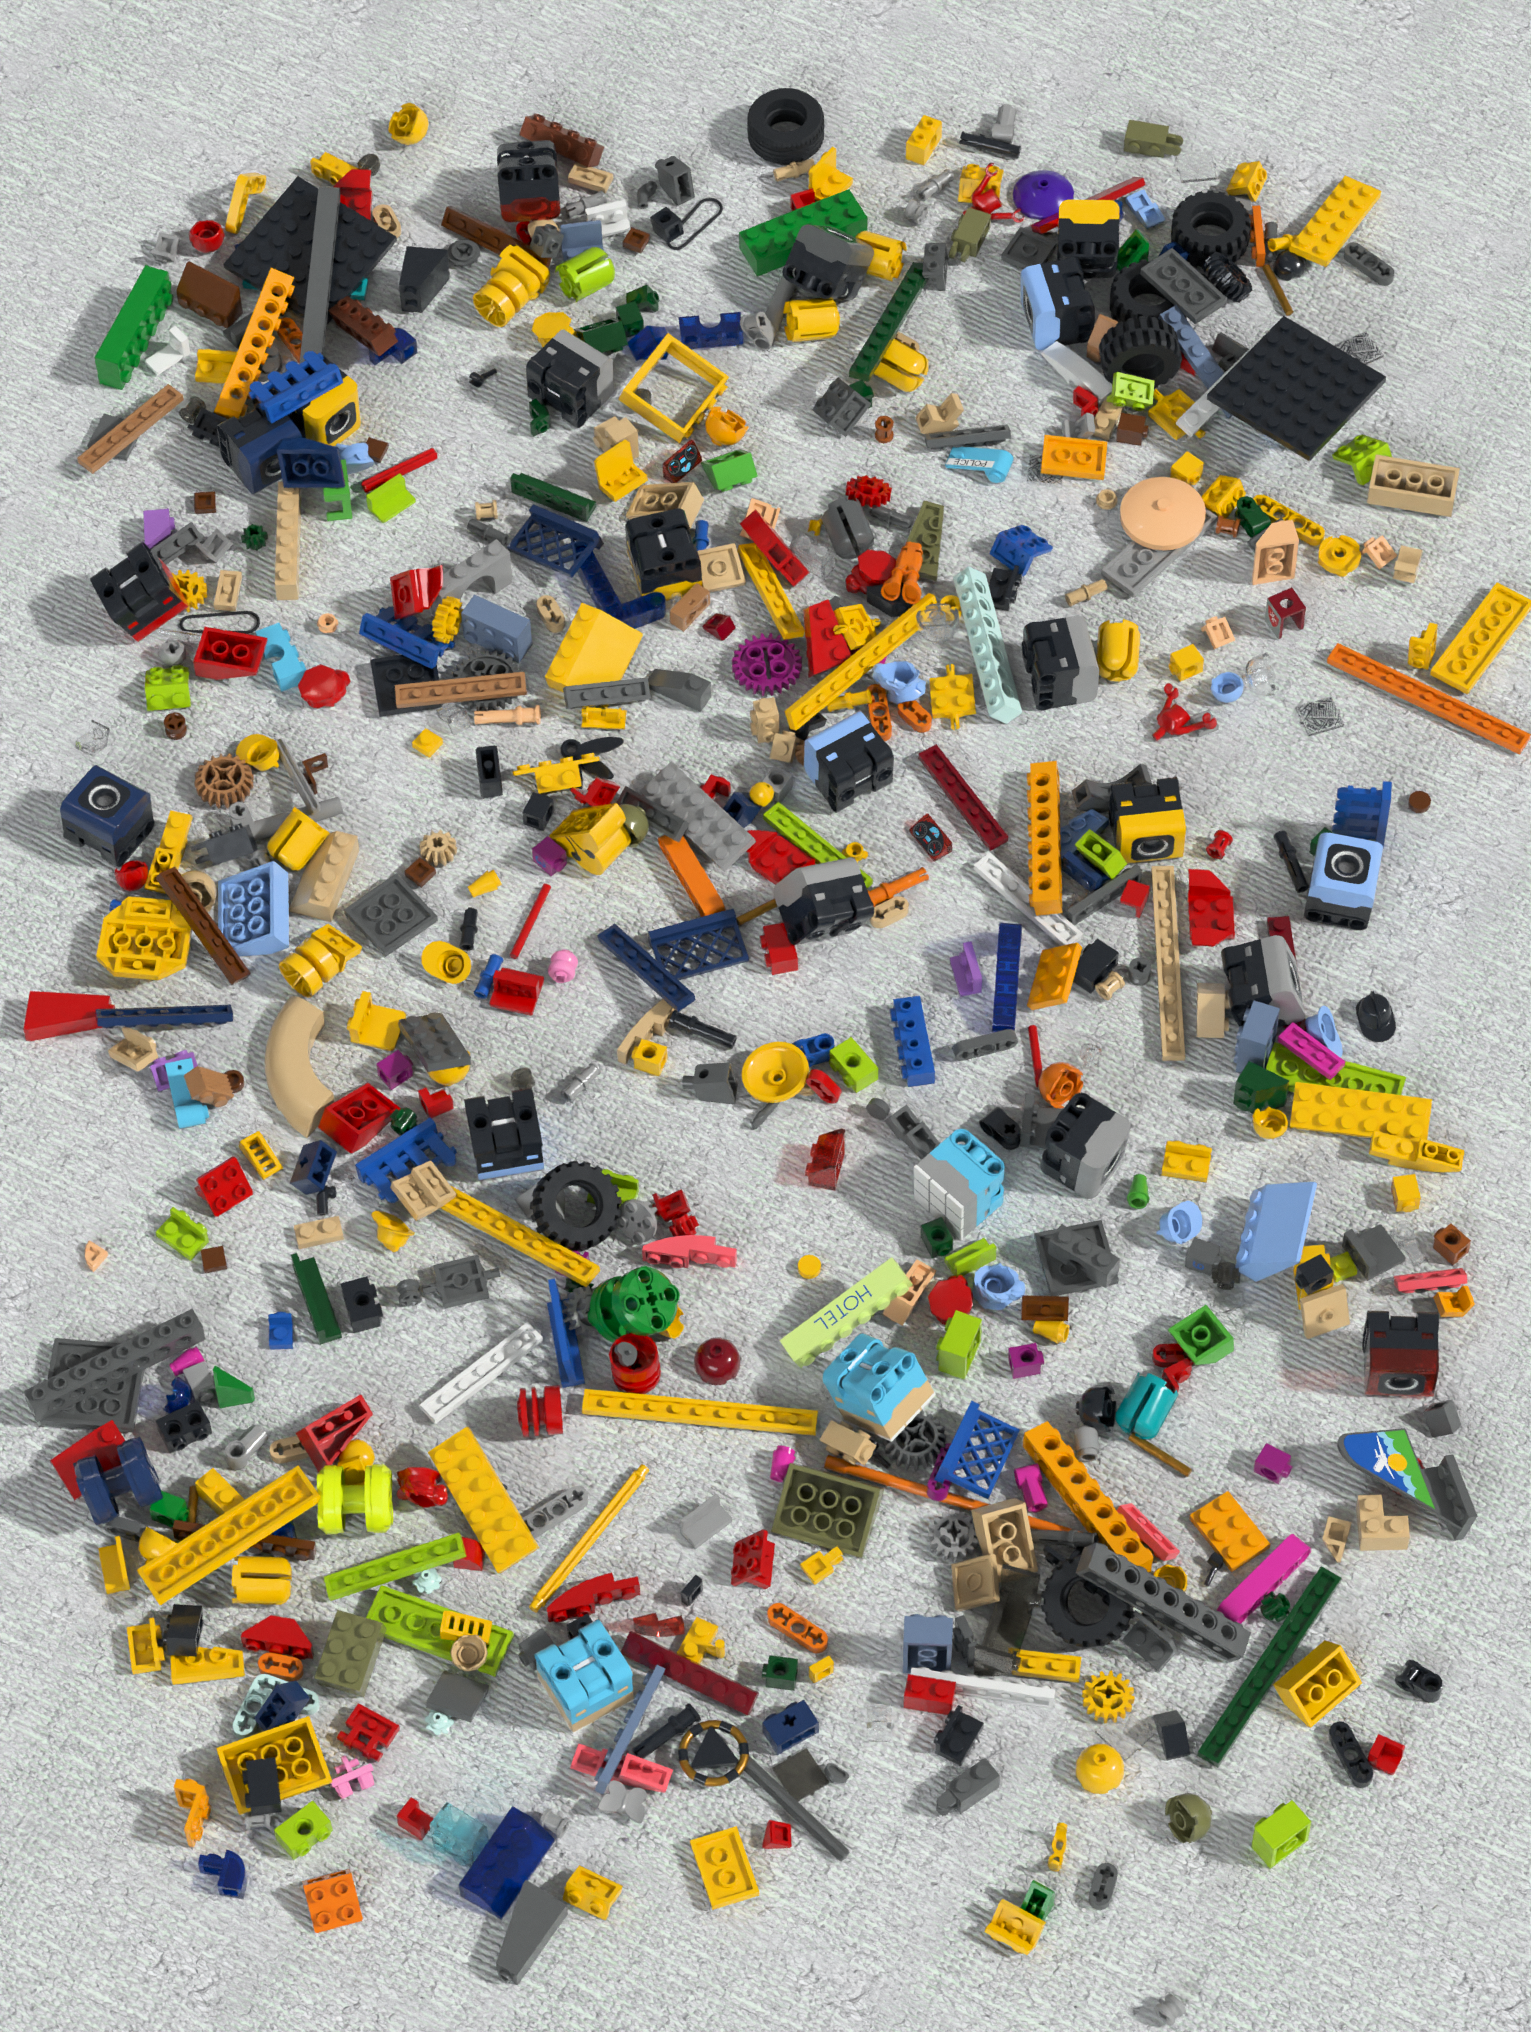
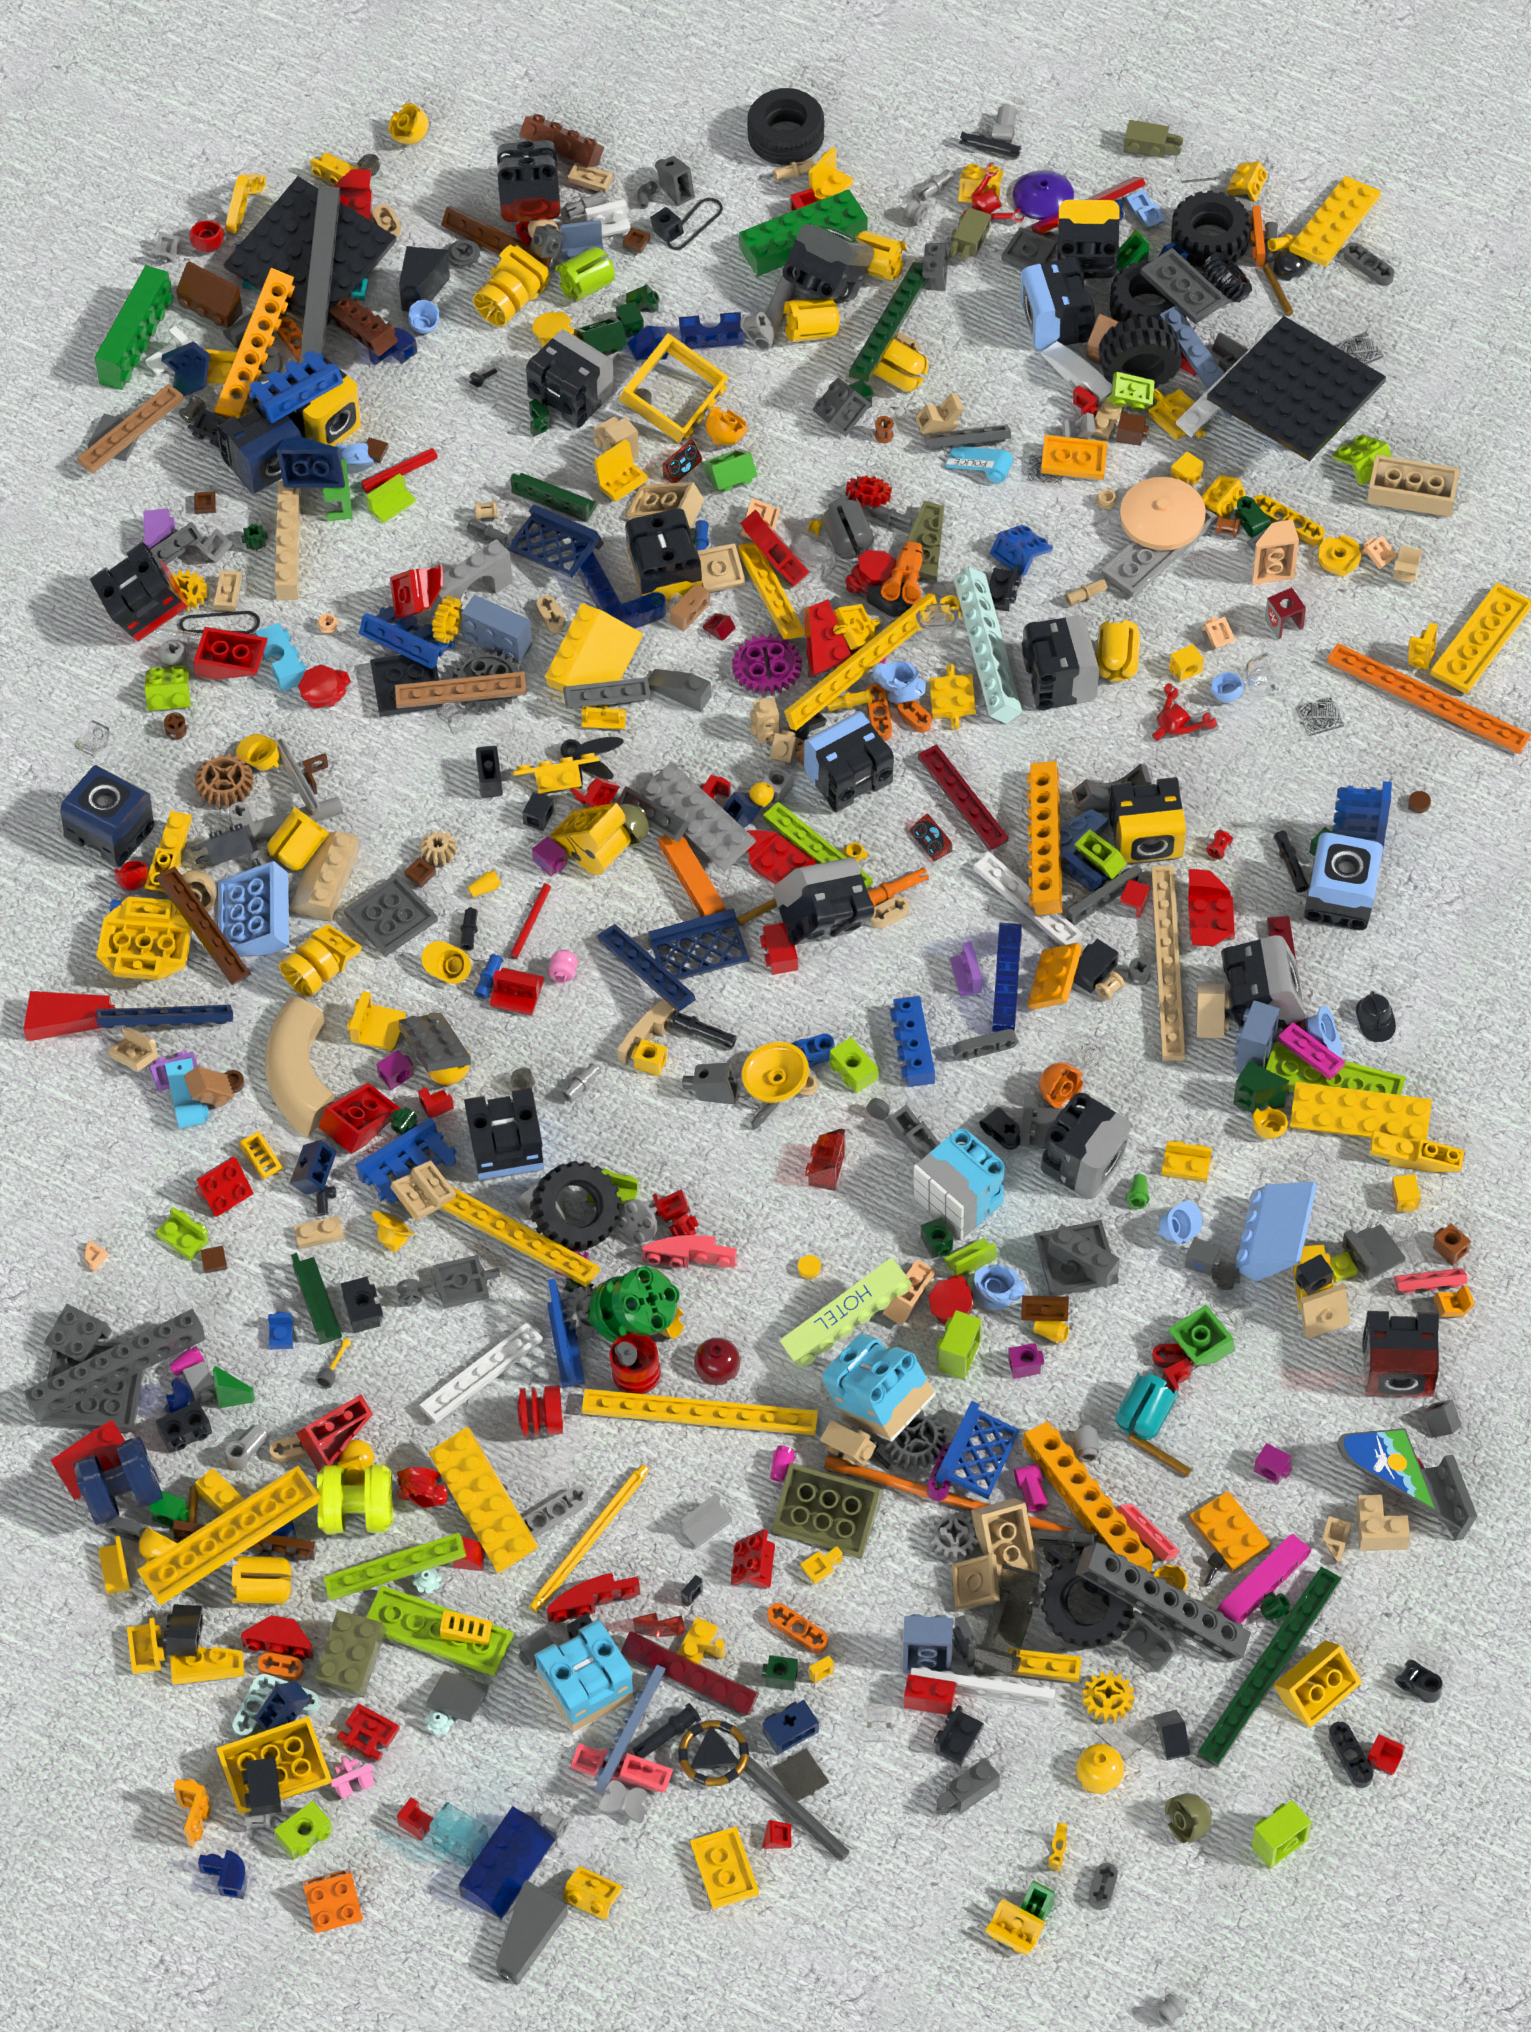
yellow plate [412,728,443,758] -> none
tan hair [450,1634,488,1671] -> none
light nougat pin [474,705,541,725] -> none
red beam [806,1069,842,1104] -> none
dark grey piece [824,1763,849,1783] -> none
yellow brick [906,115,942,166] -> none
red bar [1028,1025,1043,1087] -> none
black cylinder [1076,1385,1117,1432] -> none
none -> dark grey bracket [44,1304,112,1363]
none -> dark blue bracket [161,341,210,397]
none -> dark grey hinge [315,1338,351,1388]
none -> light blue hair [408,300,439,334]

